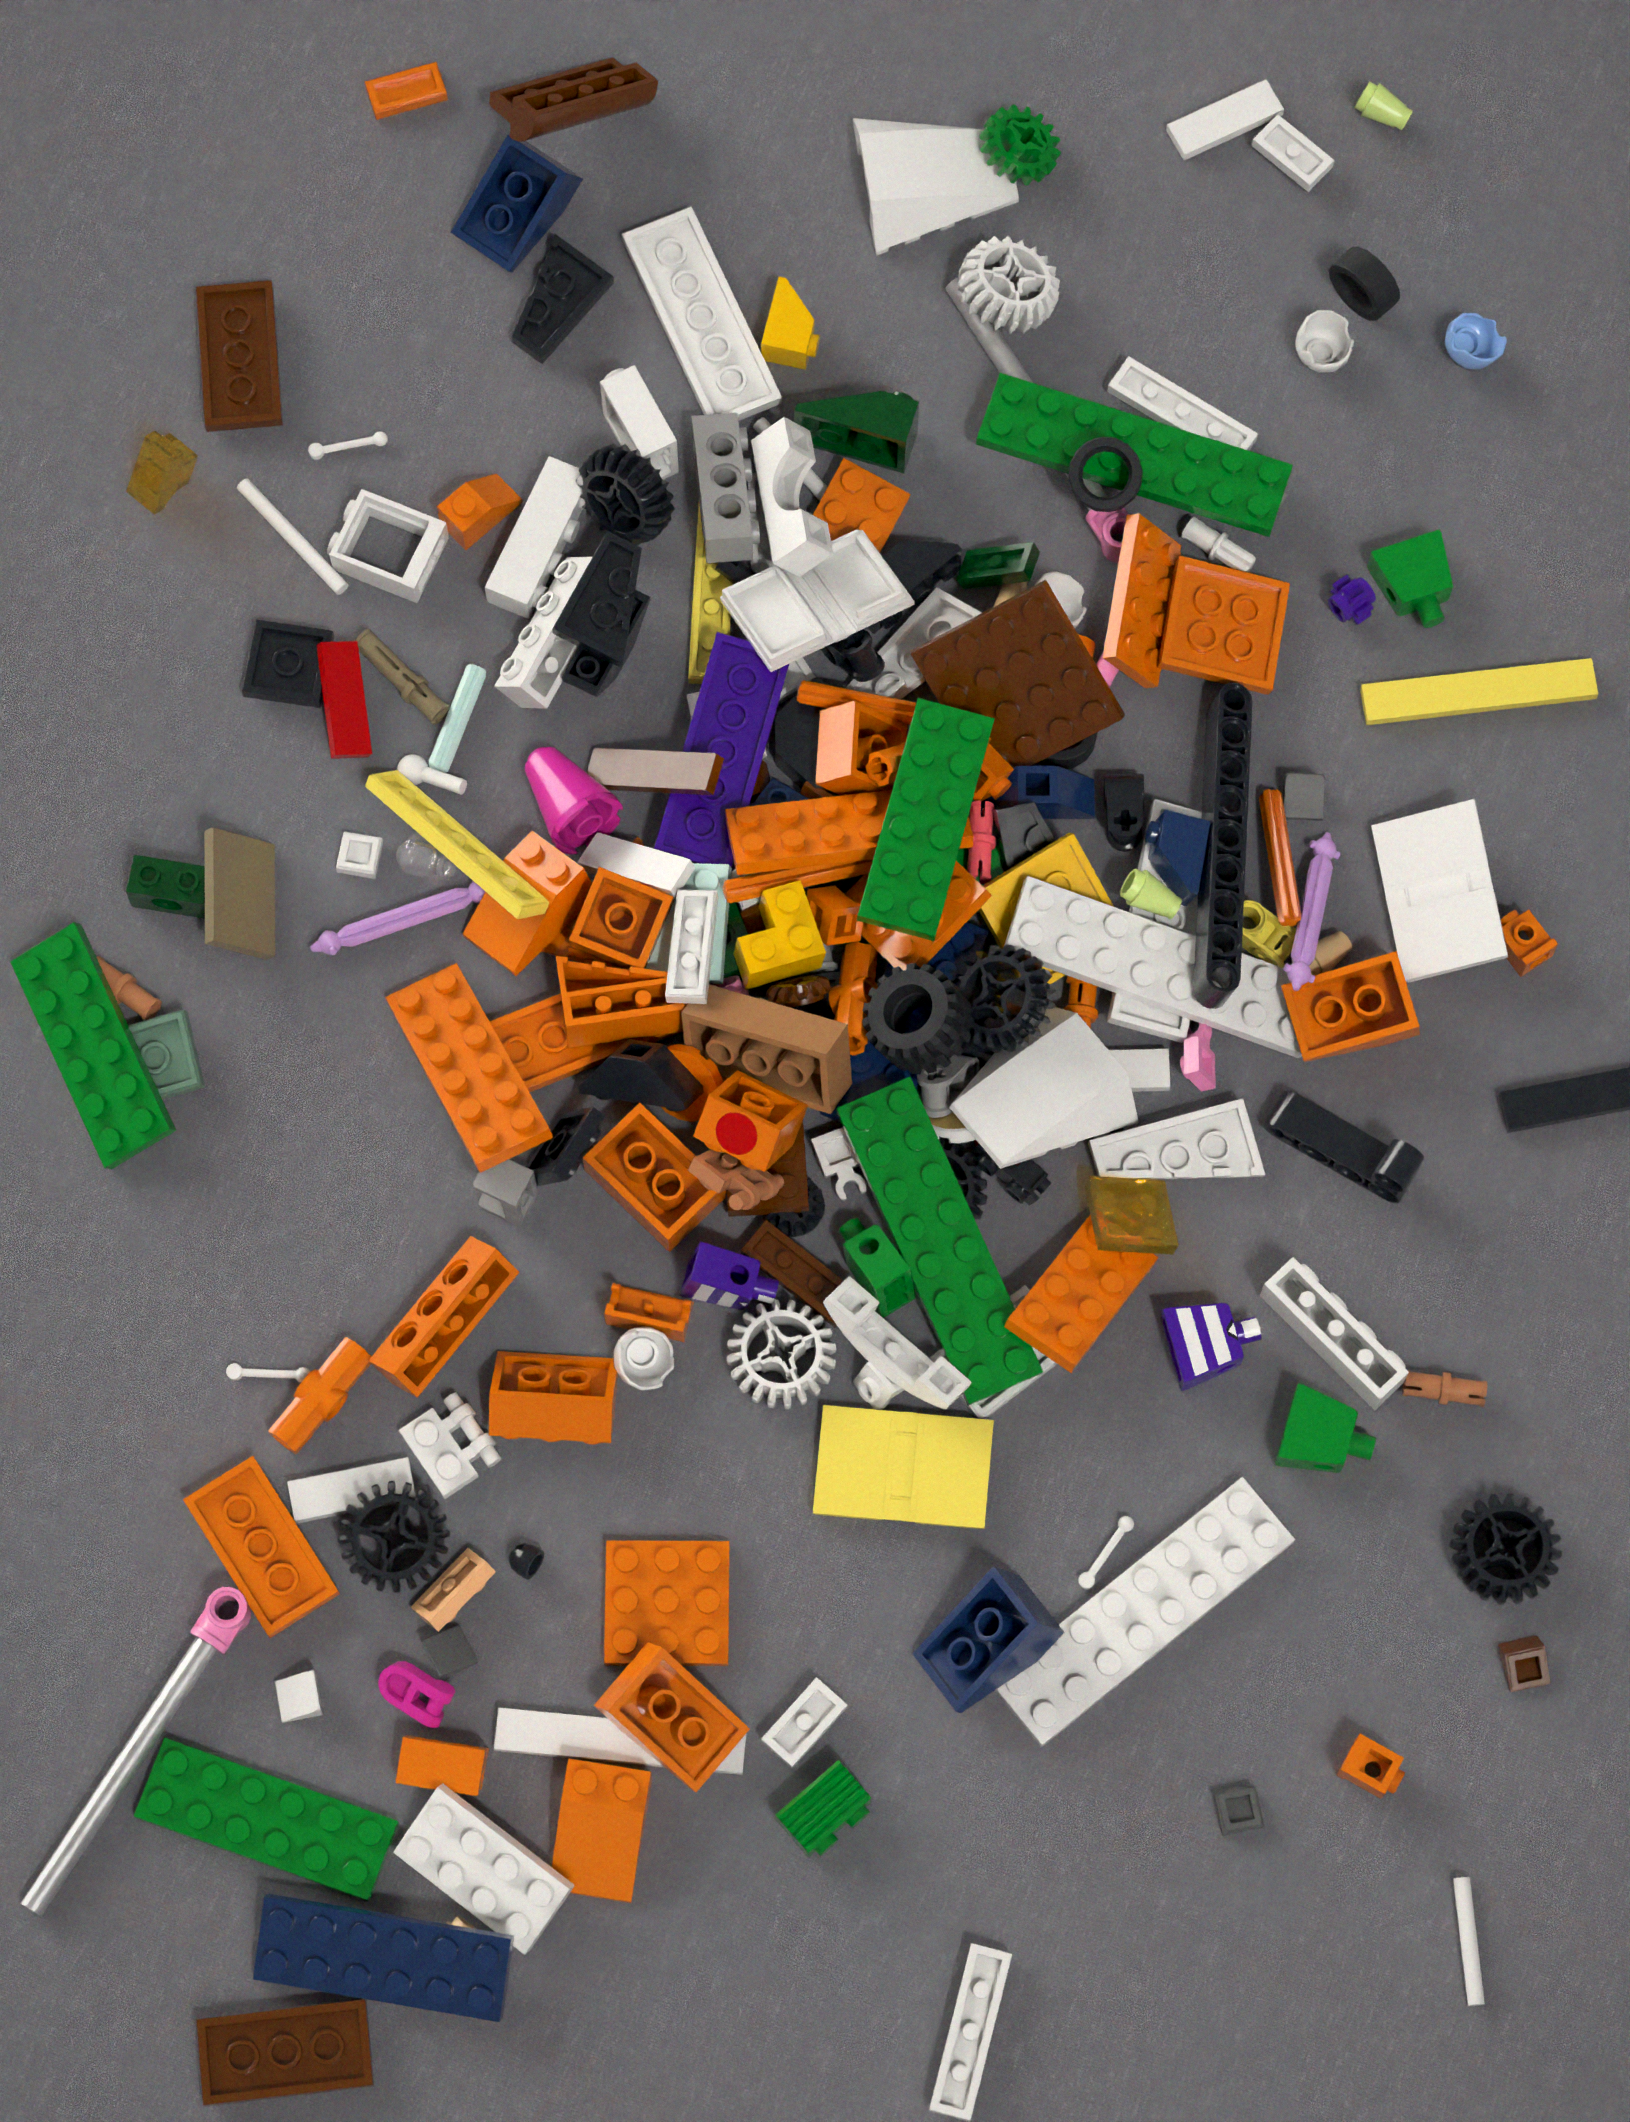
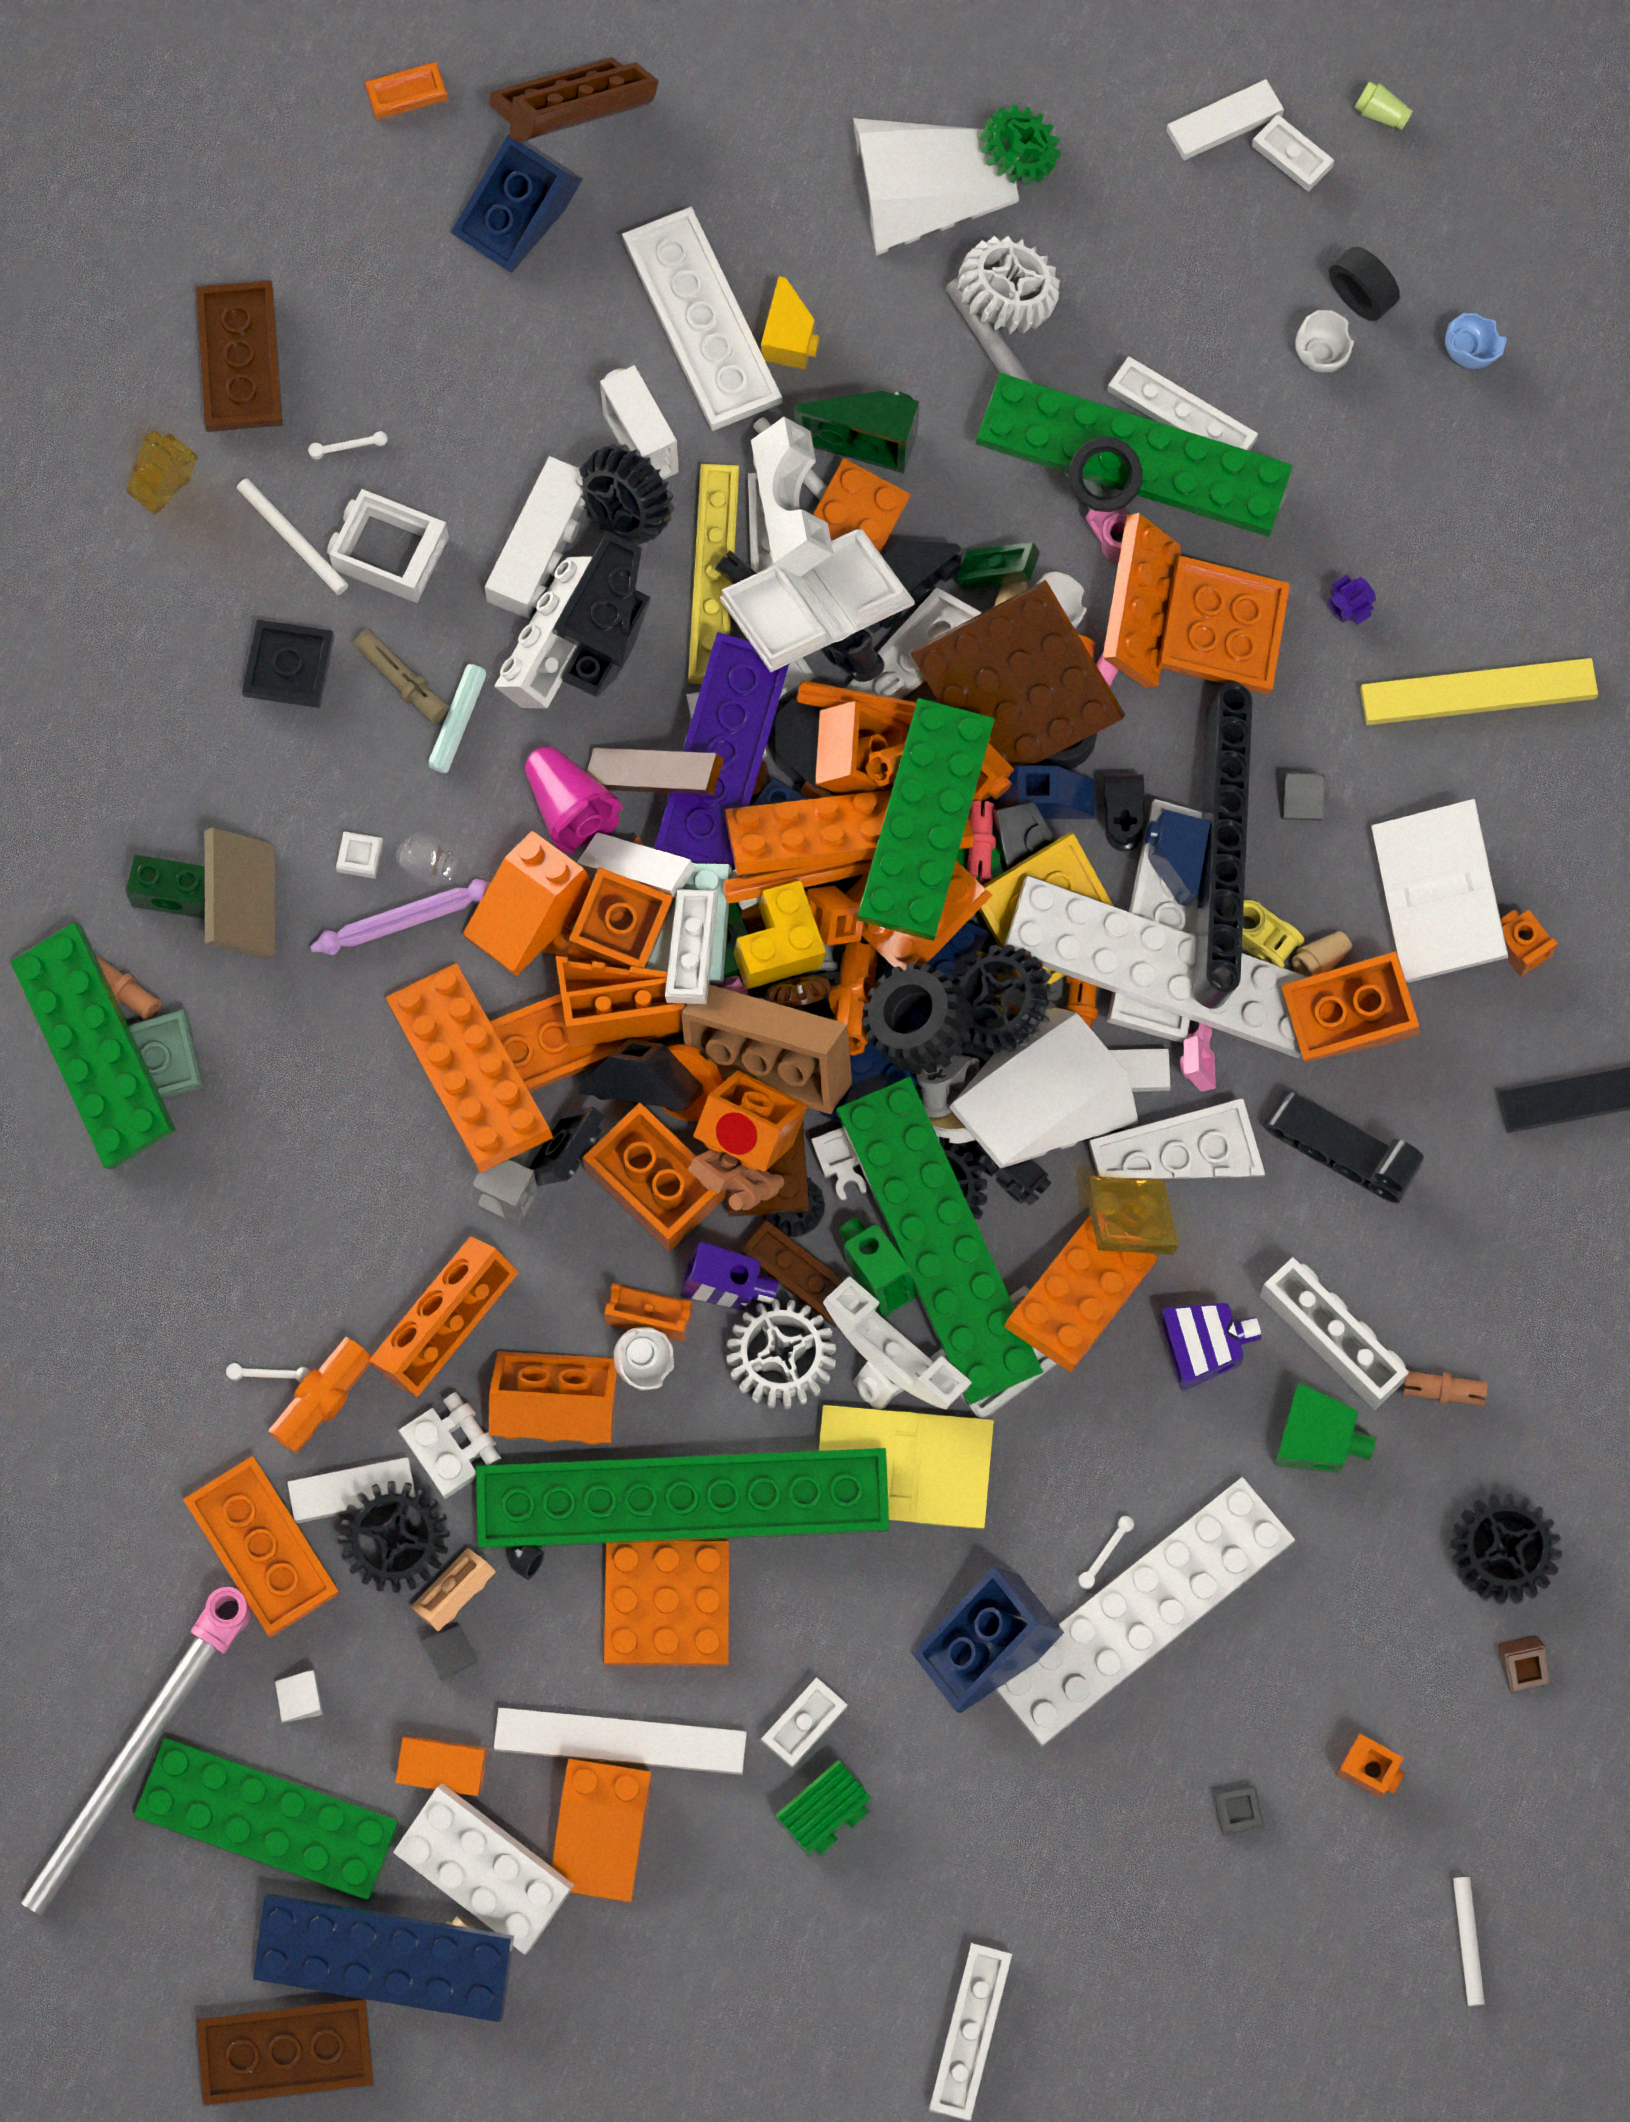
red tile [317,641,372,759] -> none
light yellow tile [365,770,550,919] -> none
dark pink plate [378,1661,456,1728] -> none
white bar [397,754,467,795] -> none
orange slope [437,474,523,551] -> none
black wing [512,234,614,364] -> none
orange slope [594,1642,750,1793] -> none
light grey brick [691,412,760,563] -> none
yellowish green cone [1120,869,1182,919] -> none
white axle [1181,517,1256,572] -> none
orange axle [1259,789,1302,927] -> none
lavender wheel [1283,832,1340,991] -> none
green torso [1367,529,1453,628] -> none
none -> green plate [476,1448,890,1550]

